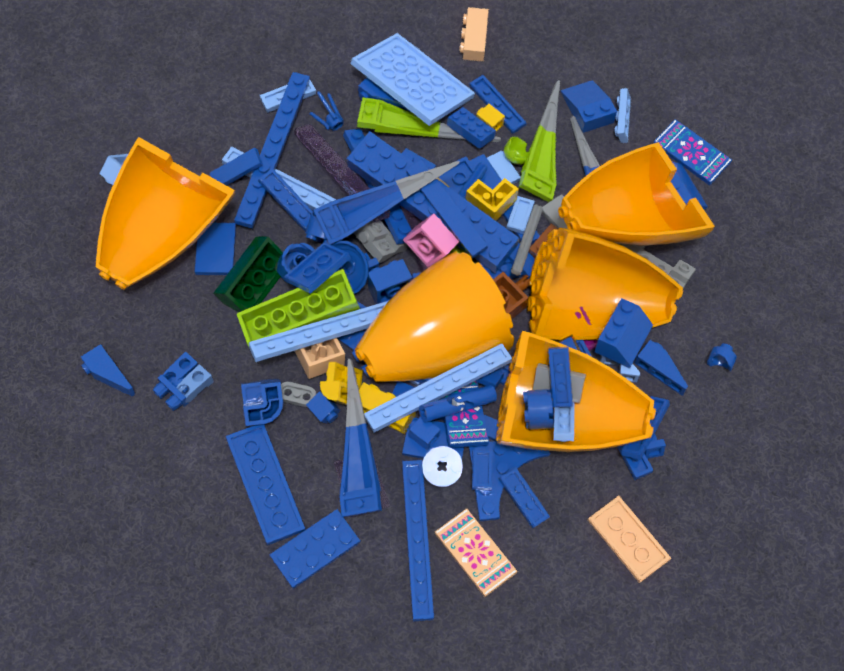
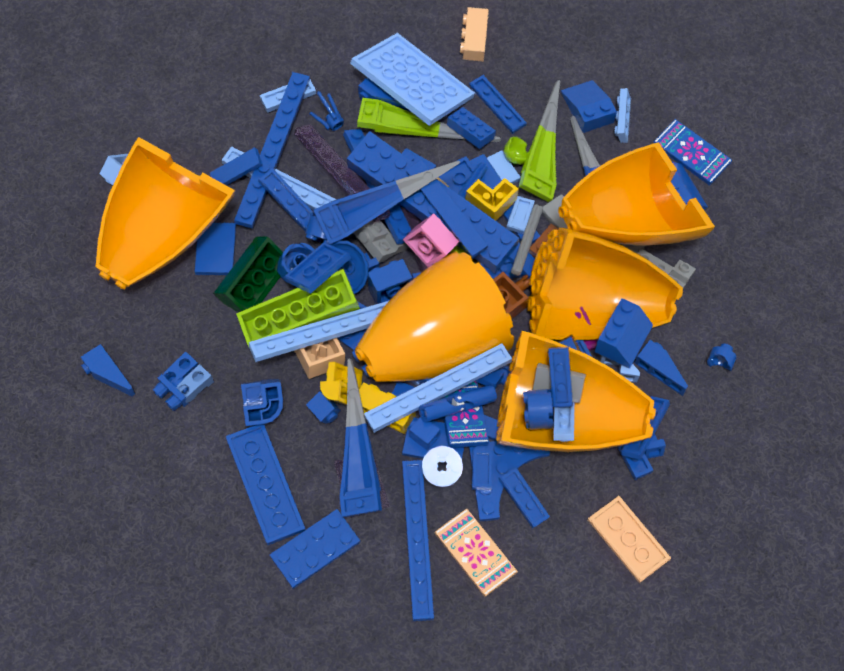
light grey plate [281,382,316,407] -> none
yellow brick [476,104,505,132] -> none

